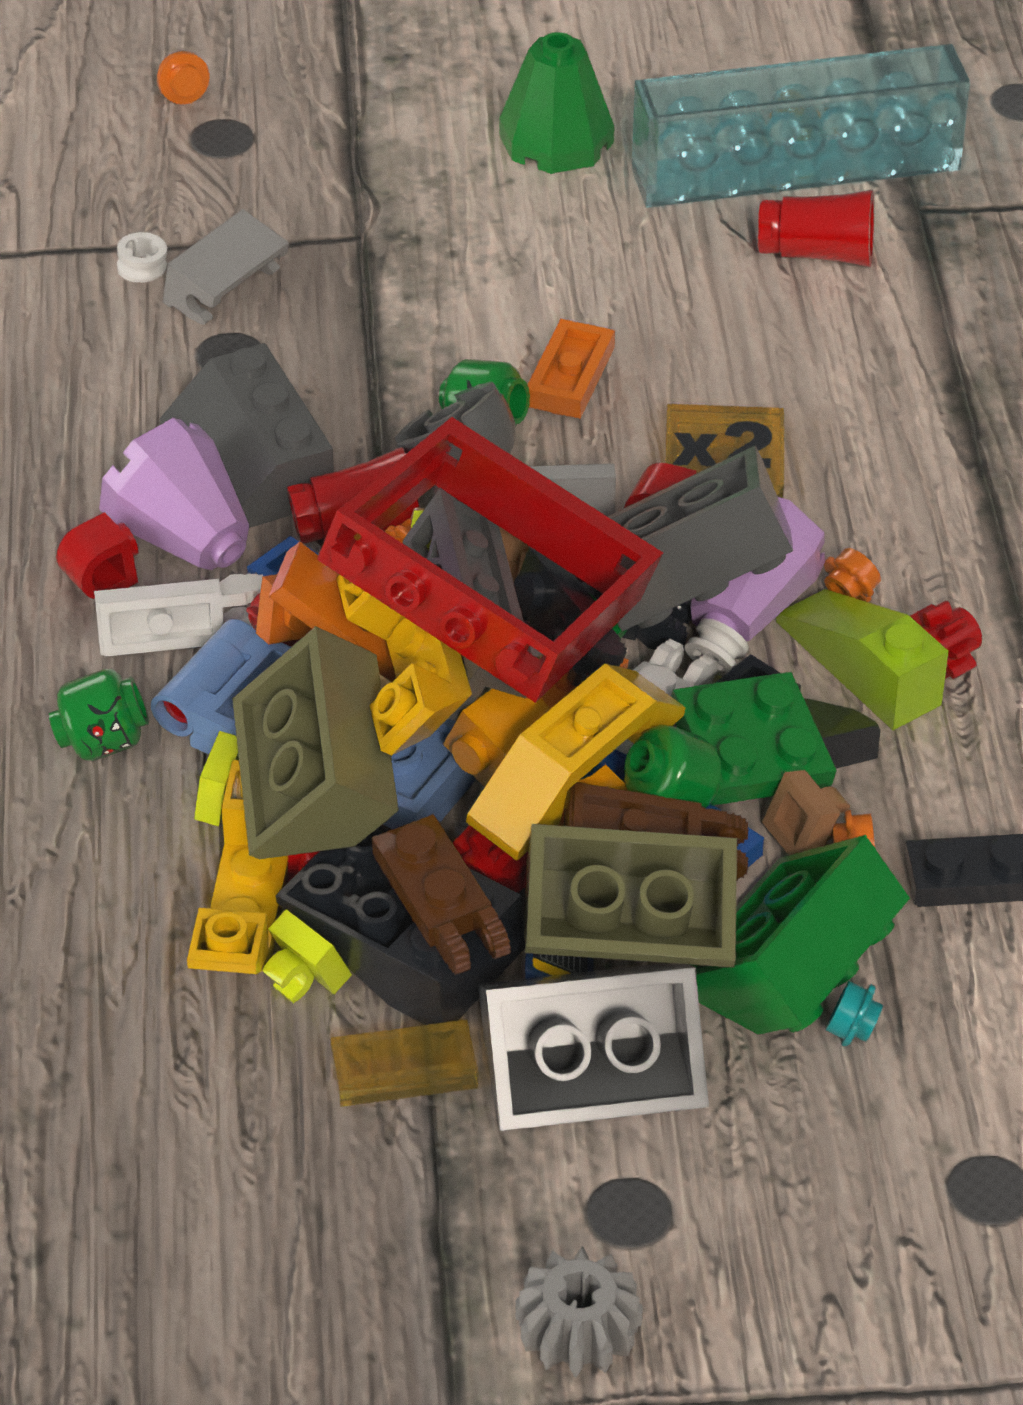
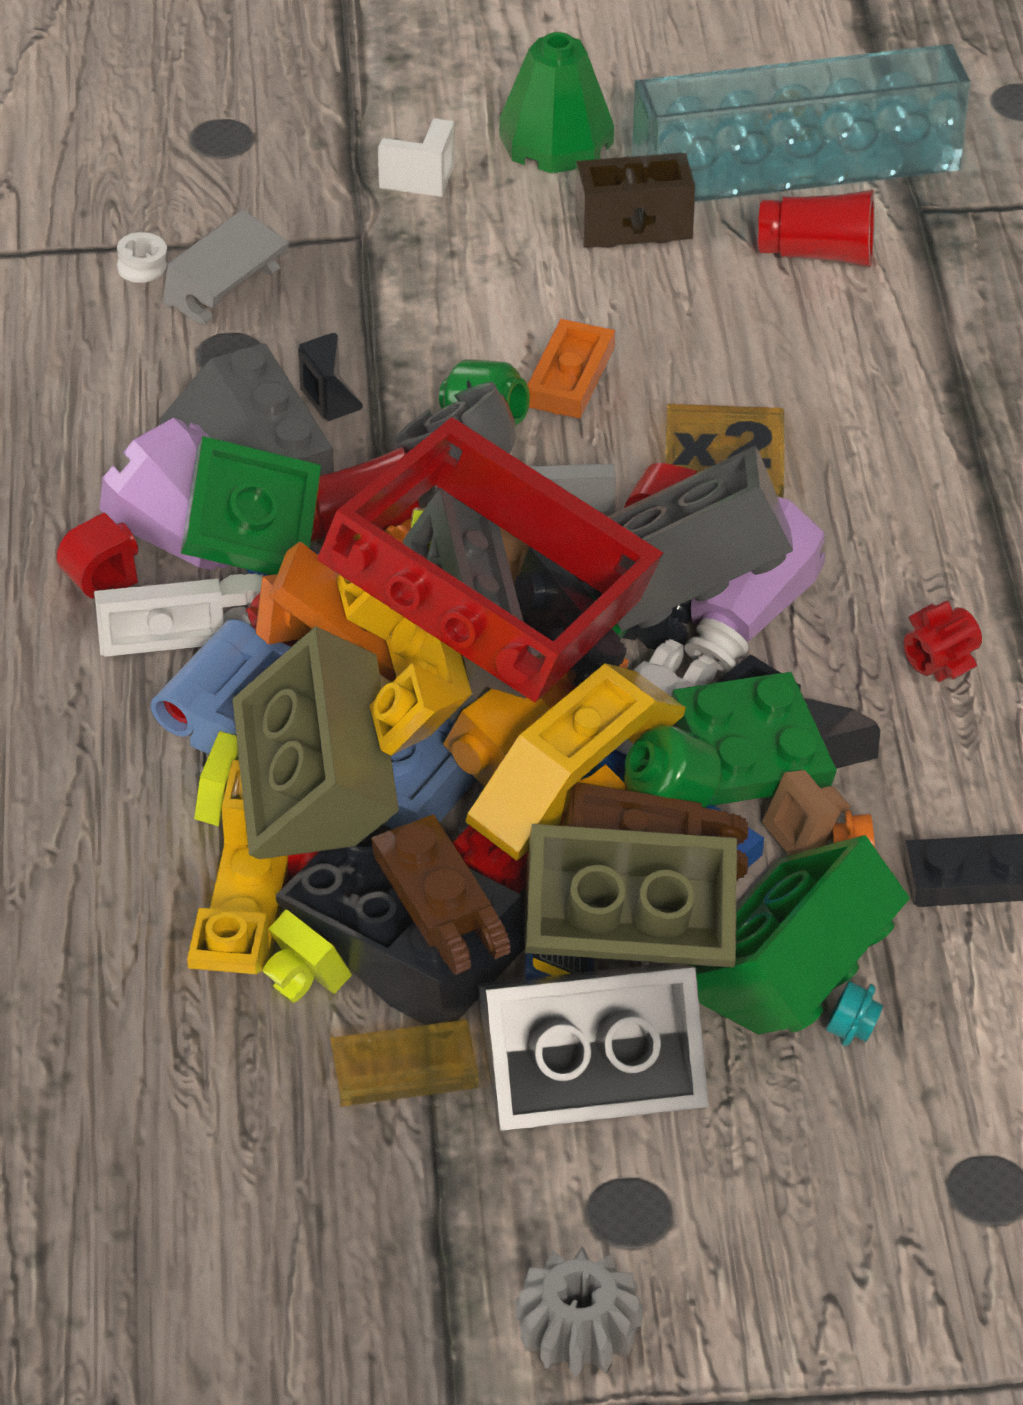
green head [49,668,149,762] -> none
orange plate [157,51,210,104] -> none
lime slope [776,589,949,730] -> none
orange plate [824,548,881,602] -> none
none -> green plate [180,436,321,575]
none -> black slope [298,333,363,421]
none -> white panel [378,118,455,197]
none -> dark brown brick [575,152,695,248]

